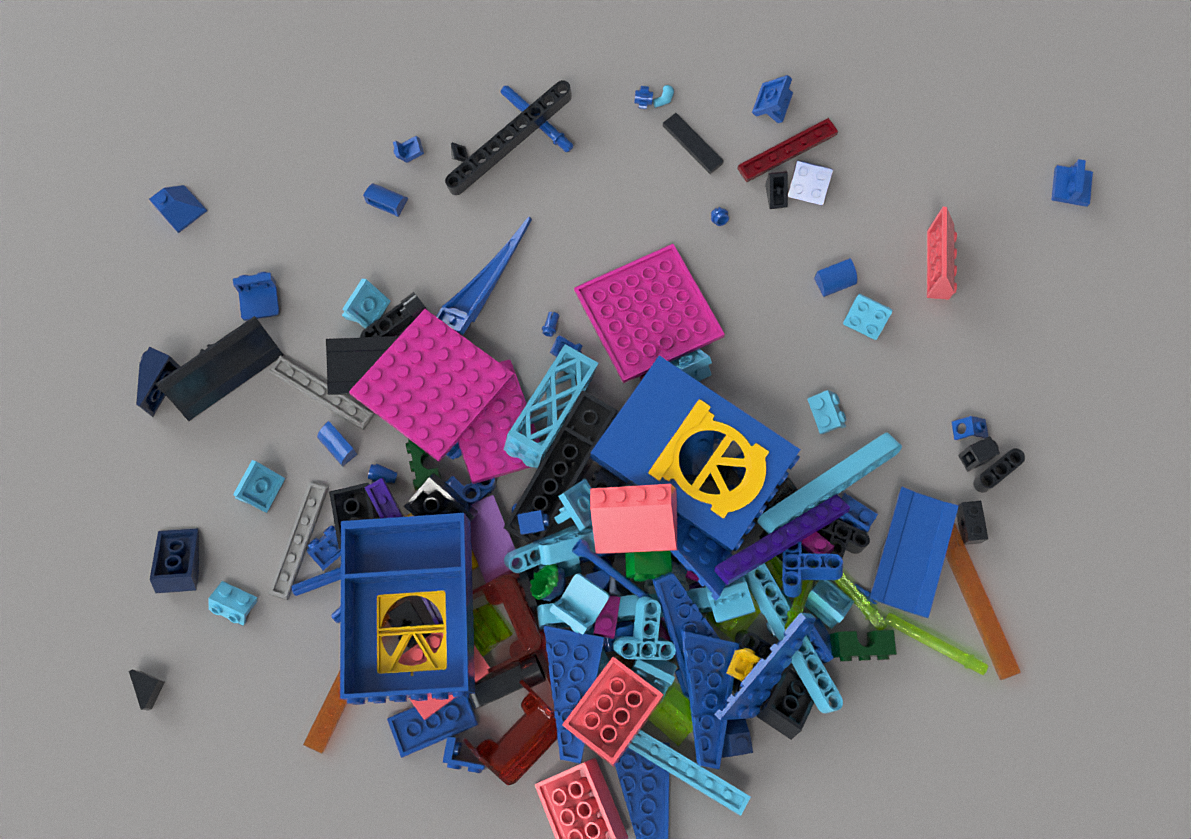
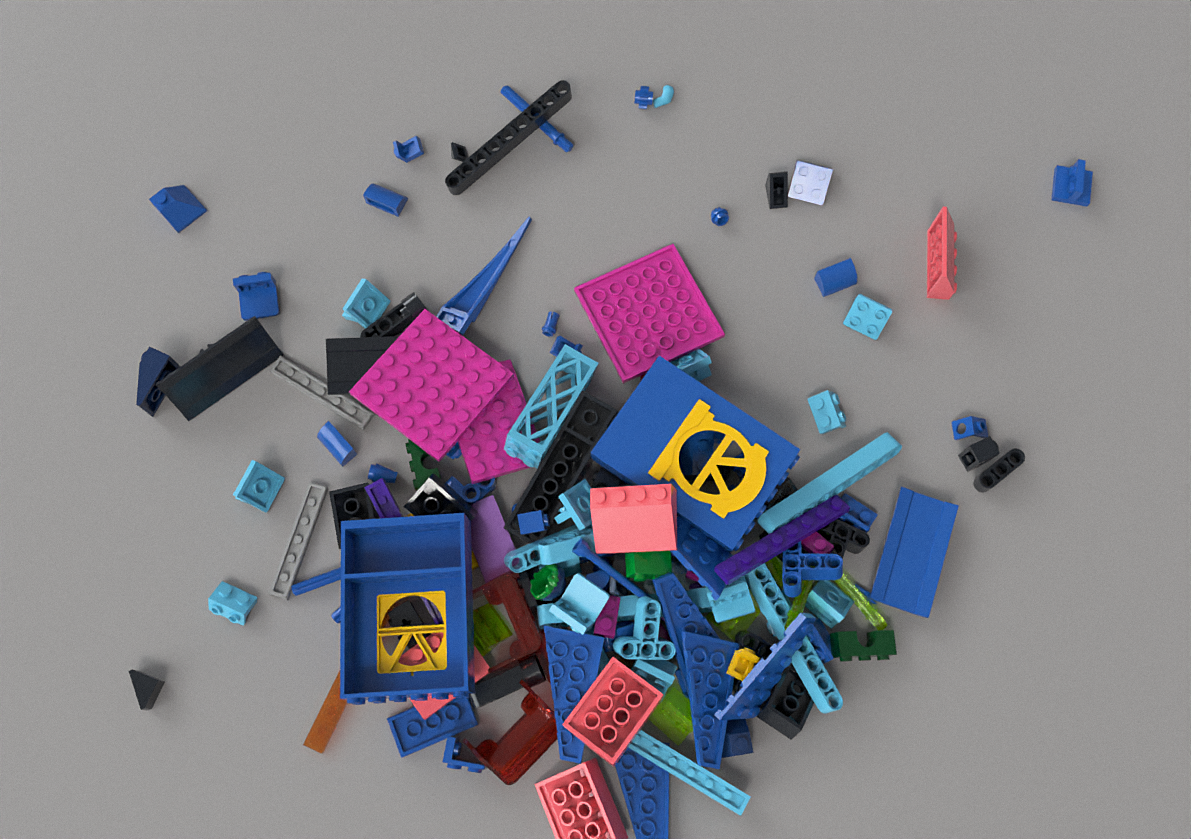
dark blue slope [149,528,199,594] -> none
blue bracket [306,525,341,570] -> none
black tile [662,113,724,174] -> none
dark red plate [737,118,838,182] -> none
blue bracket [752,75,793,123] -> none
clear neon green axle [884,613,988,675] -> none
clear orange plate [945,523,1021,680] -> none
black brick [956,500,988,545] -> none

